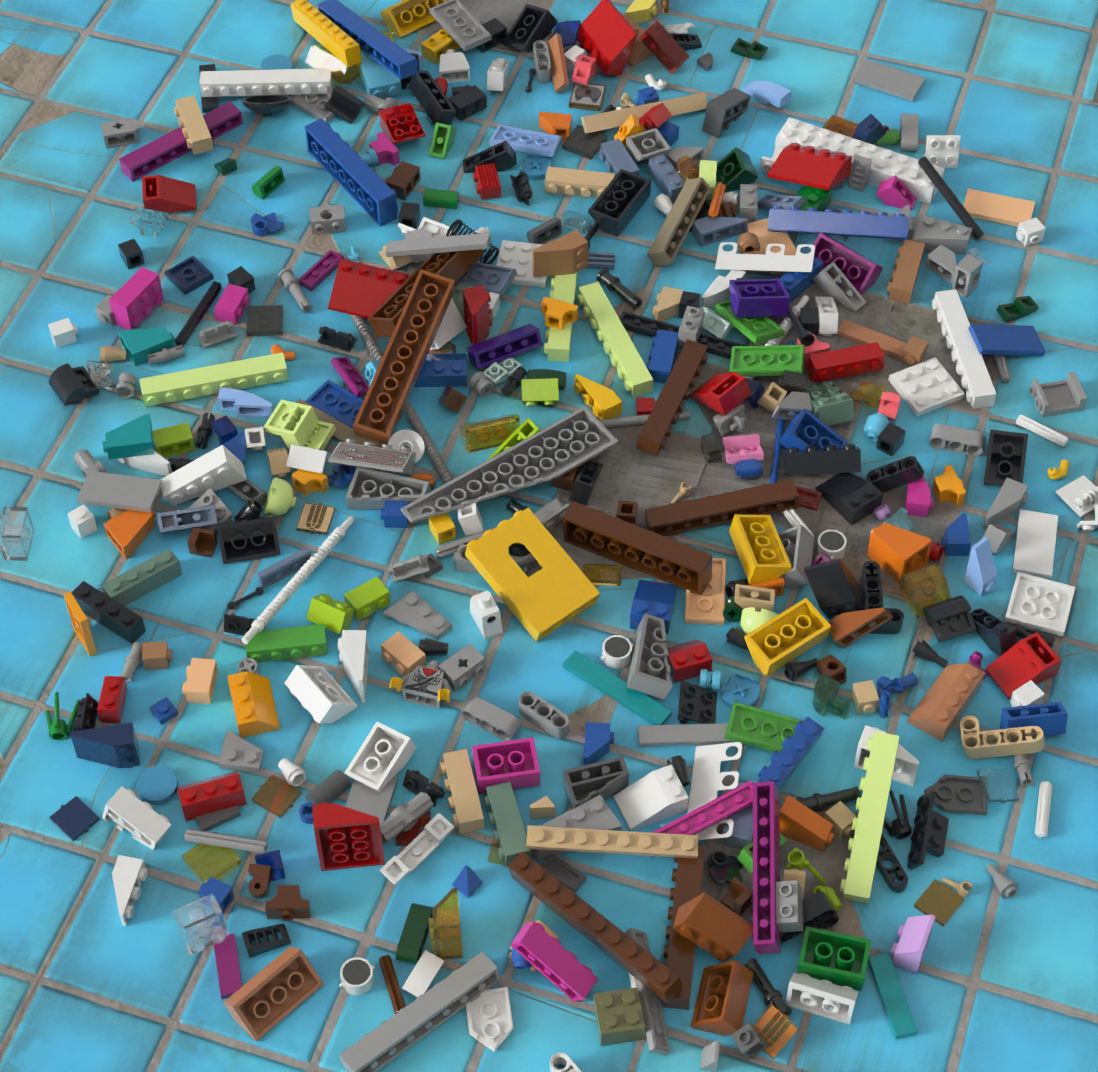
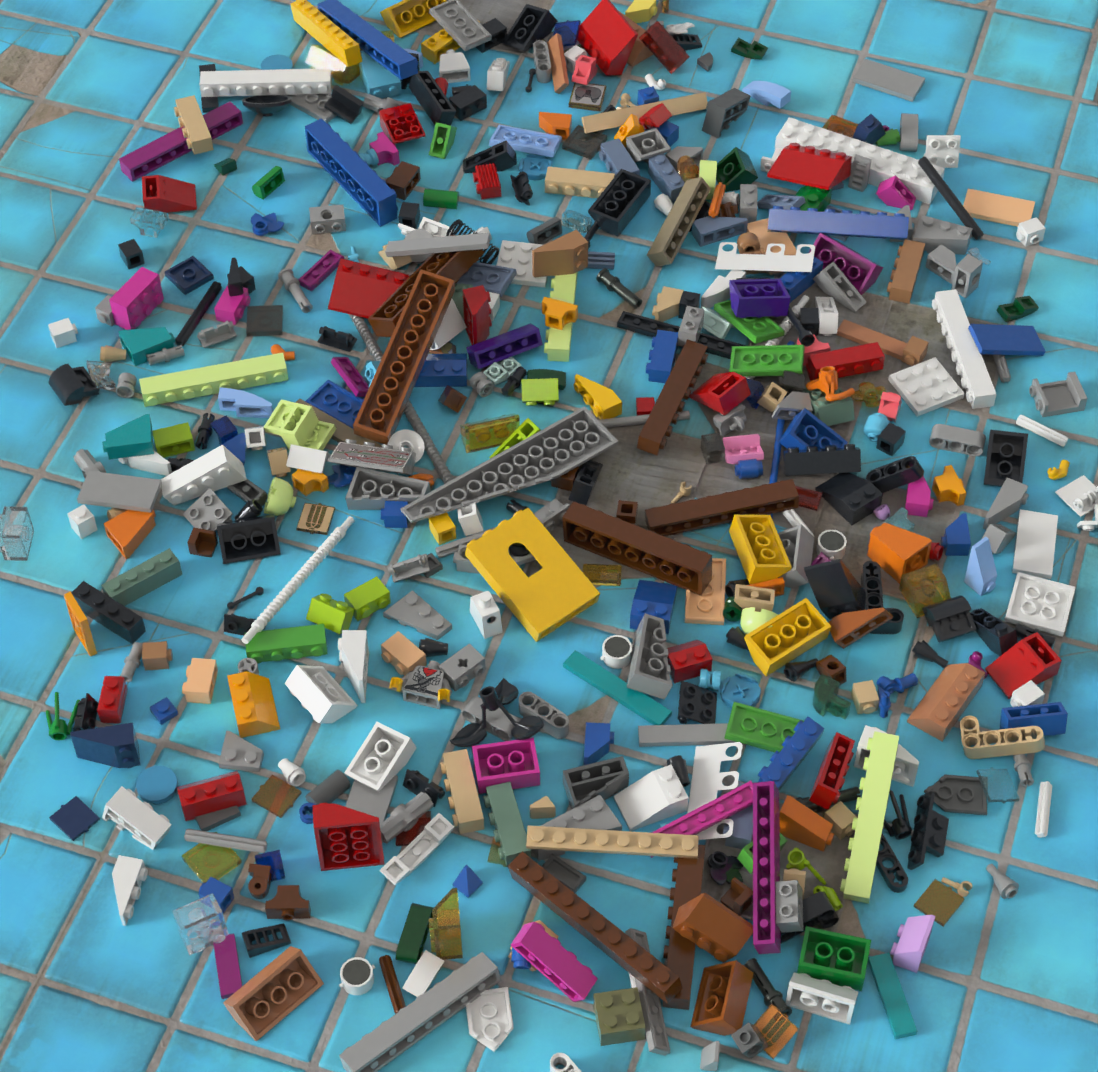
light grey brick [101,117,139,149] -> none
sand blue slope [157,505,217,533] -> none
sand blue tile [257,547,311,589] -> none
yellowish green brick [577,282,653,397] -> none
none -> black slope [227,258,244,297]
none -> black plant [450,678,544,747]
none -> orange piece [806,366,855,402]
none -> red brick [809,732,855,810]

